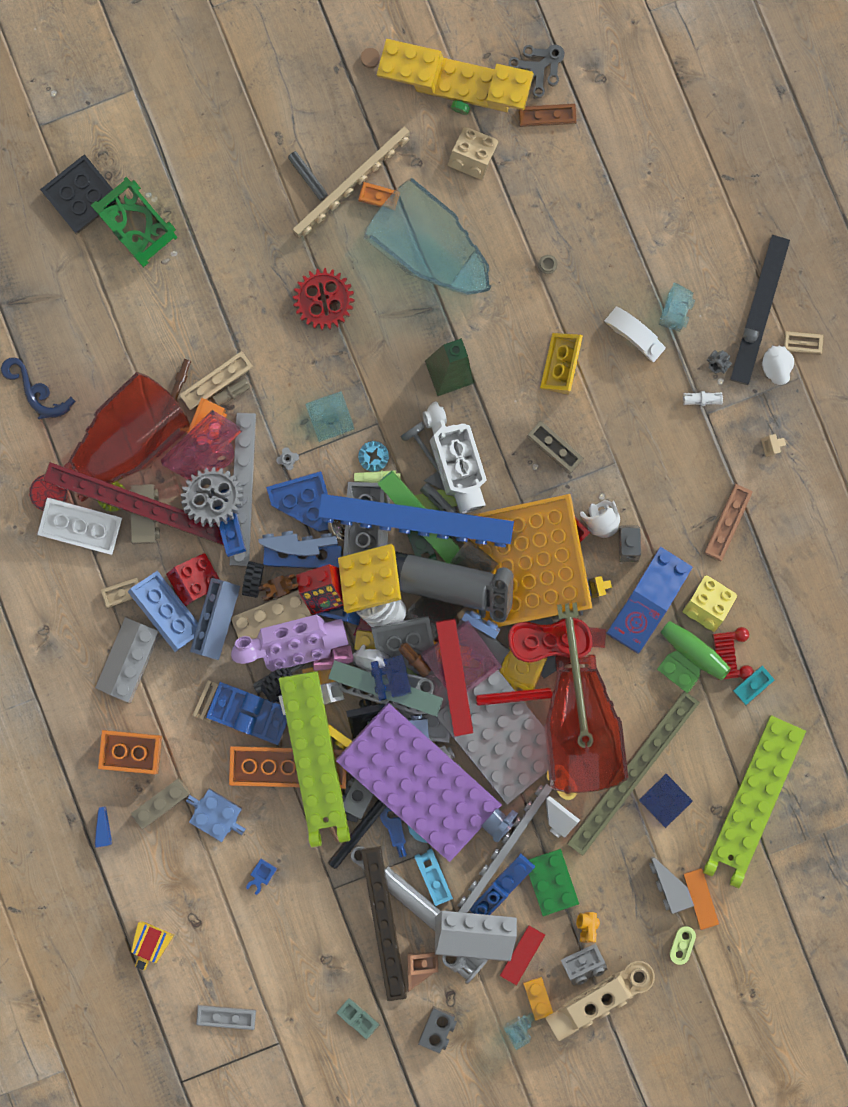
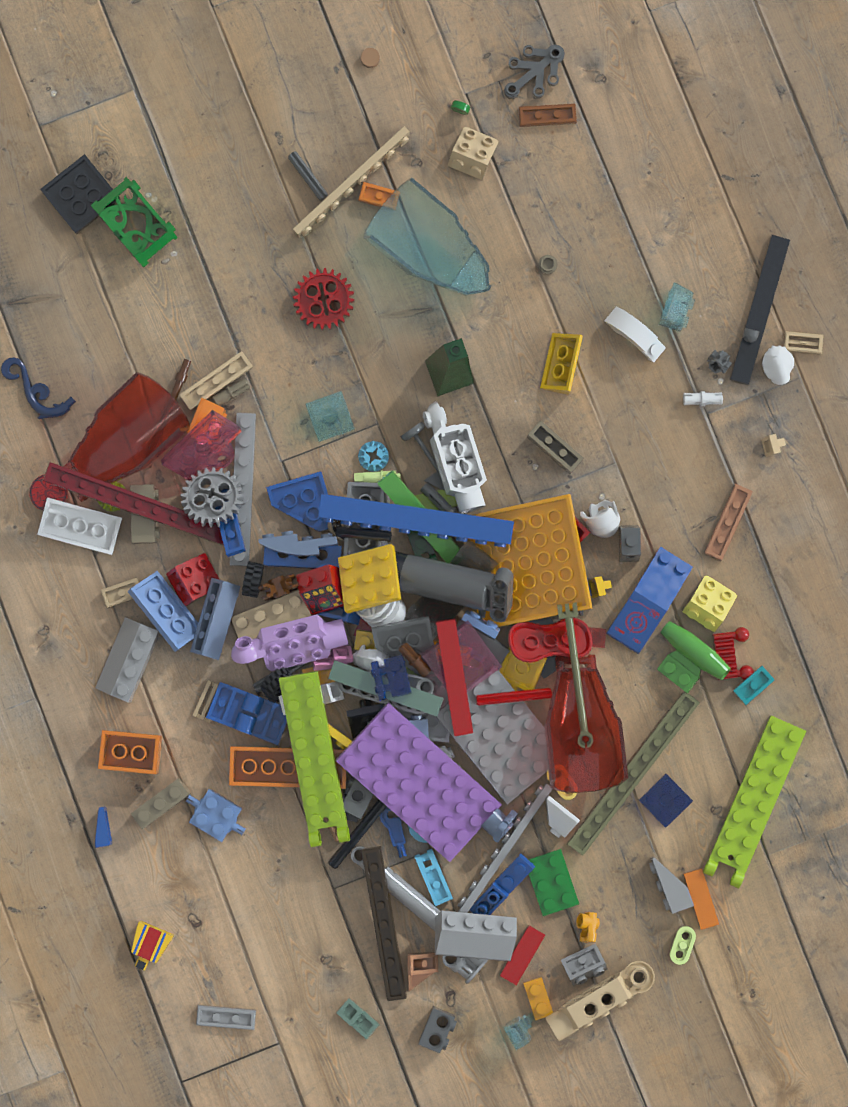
blue plate [246,858,277,895] -> none
light grey plate [276,447,299,470] -> none
yellow bracket [376,39,534,113] -> none
none -> black axle [336,526,392,542]

